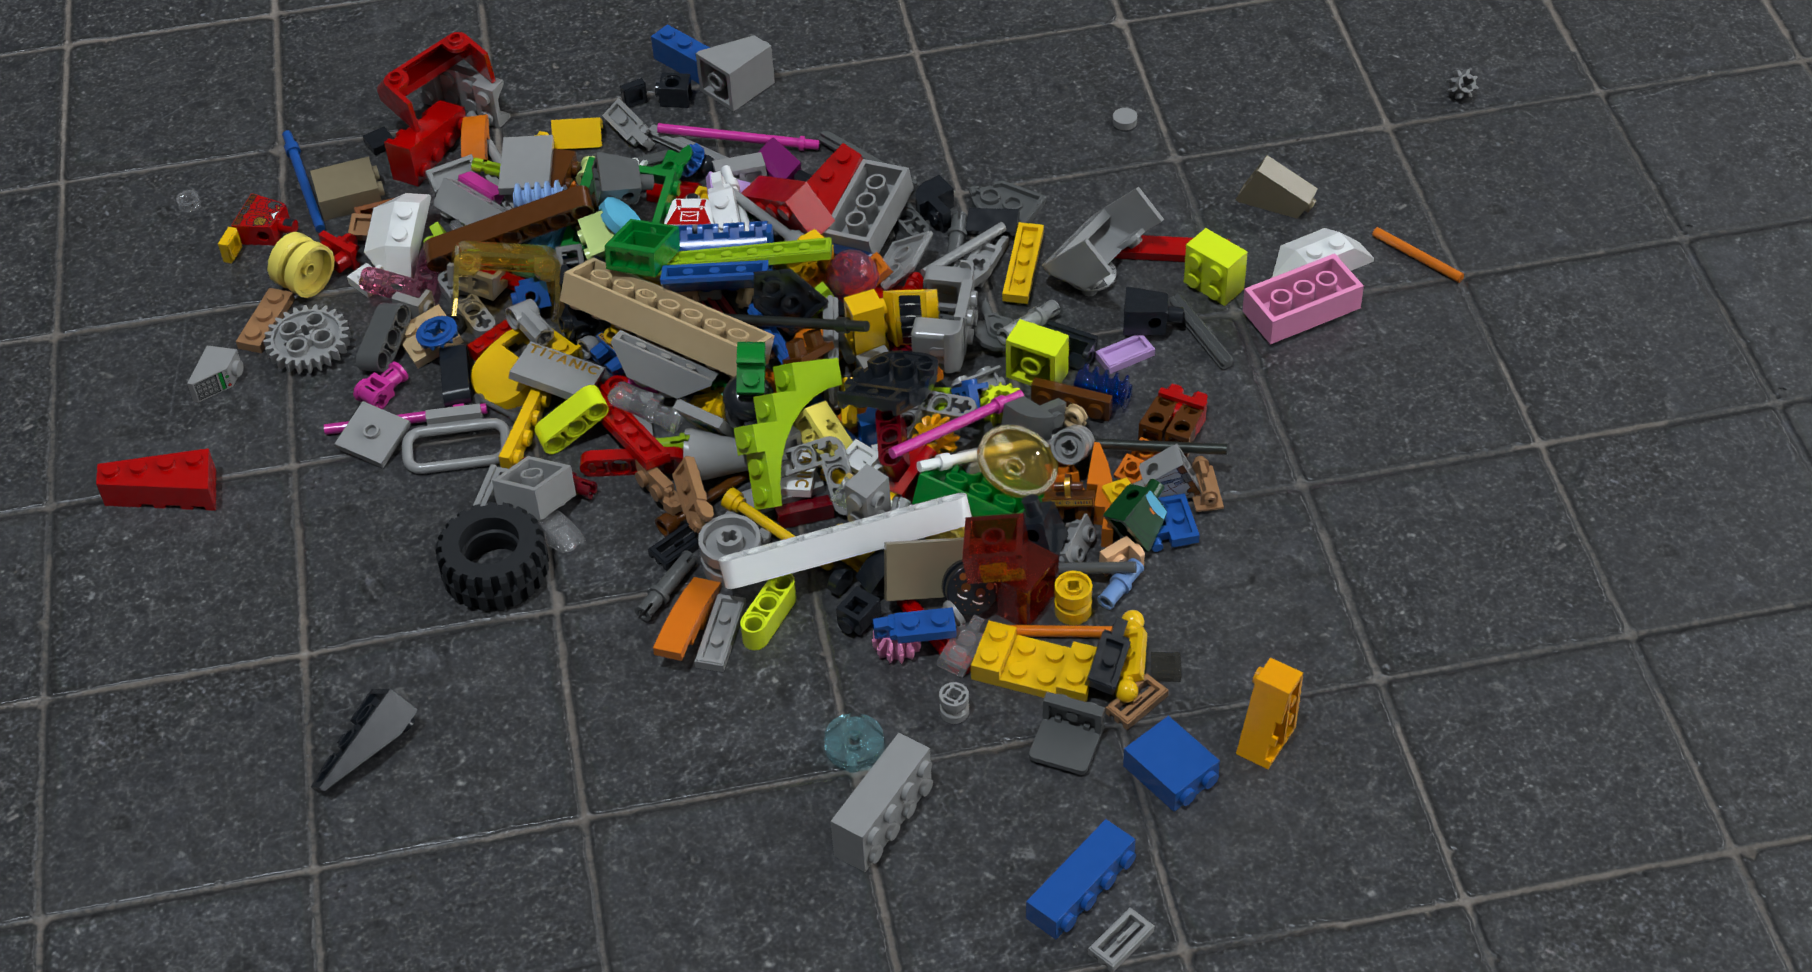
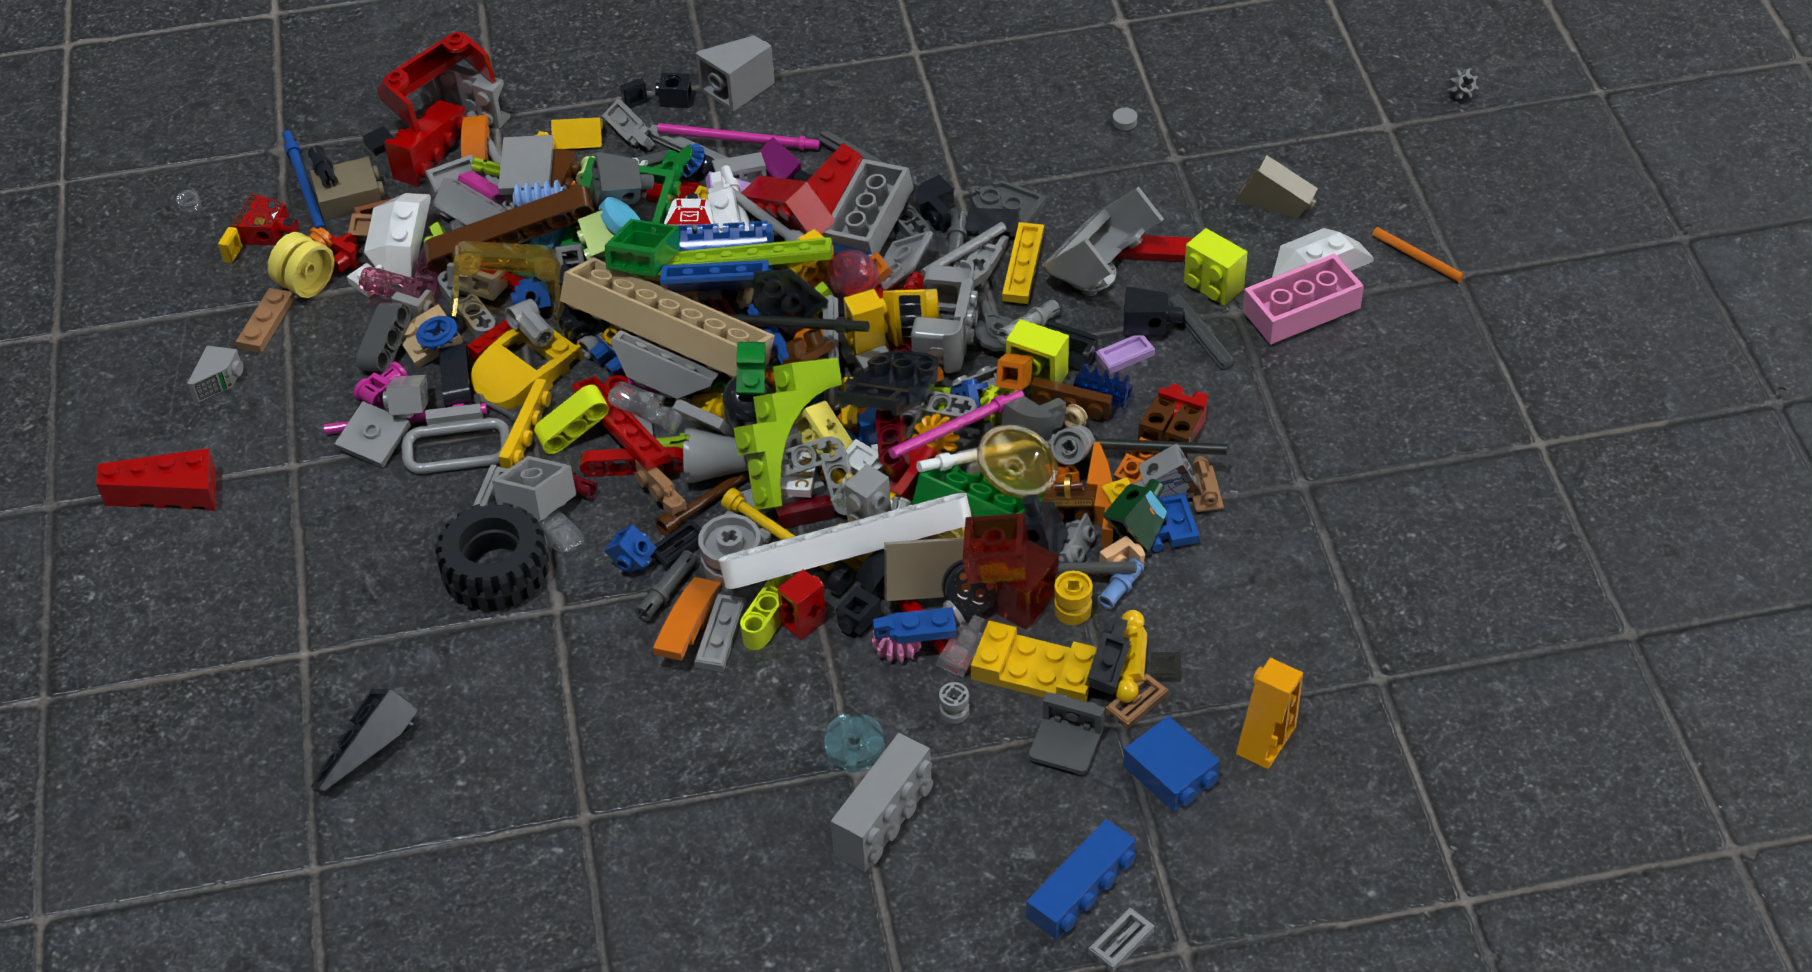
light grey gear [263,304,352,374] -> none
light grey tile [509,341,605,399] -> none
blue brick [651,24,710,84] -> none
medium nougat hinge [672,456,714,533] -> none
orange bar [1010,625,1112,638] -> none
none -> black pin [308,145,338,188]
none -> orange plate [308,227,332,248]
none -> light grey brick [383,375,429,418]
none -> blue brick [604,525,657,574]
none -> red brick [777,569,826,640]
none -> orange brick [996,353,1033,390]

